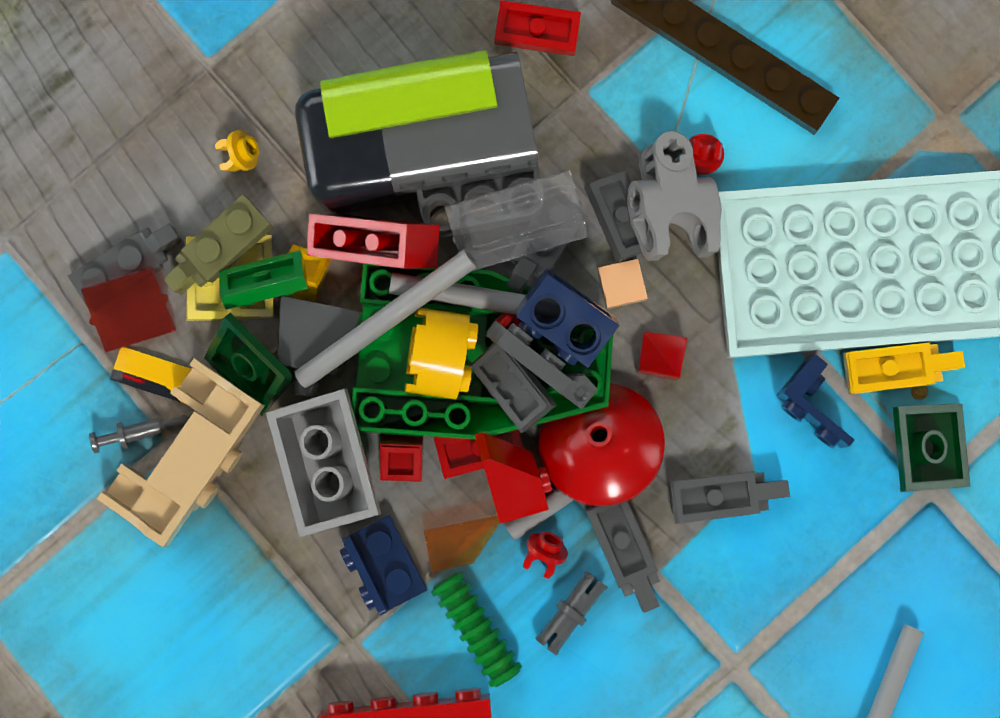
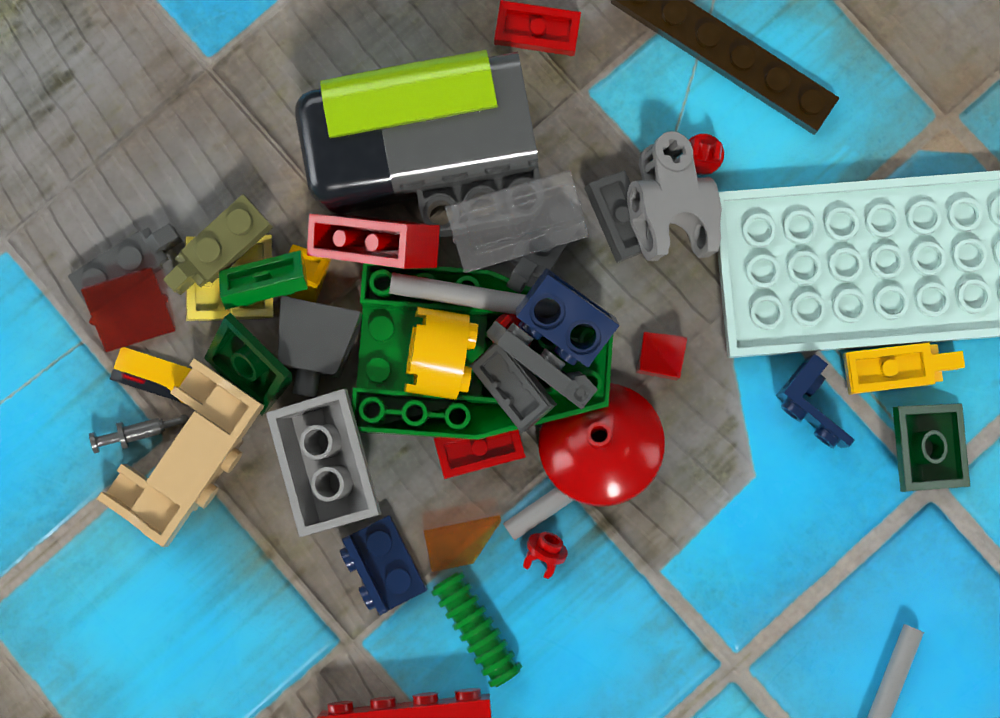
yellow plate [215,130,259,172] -> none
light grey piece [294,249,478,388] -> none
red slope [380,434,424,482] -> none
red slope [475,432,552,524] -> none
dark grey pin [535,571,608,655] -> none
dark grey hinge [585,501,660,613] -> none
light nougat tile [597,259,648,309] -> none
dark grey hinge [669,471,790,524] -> none
clear orange piece [911,386,928,400] -> none

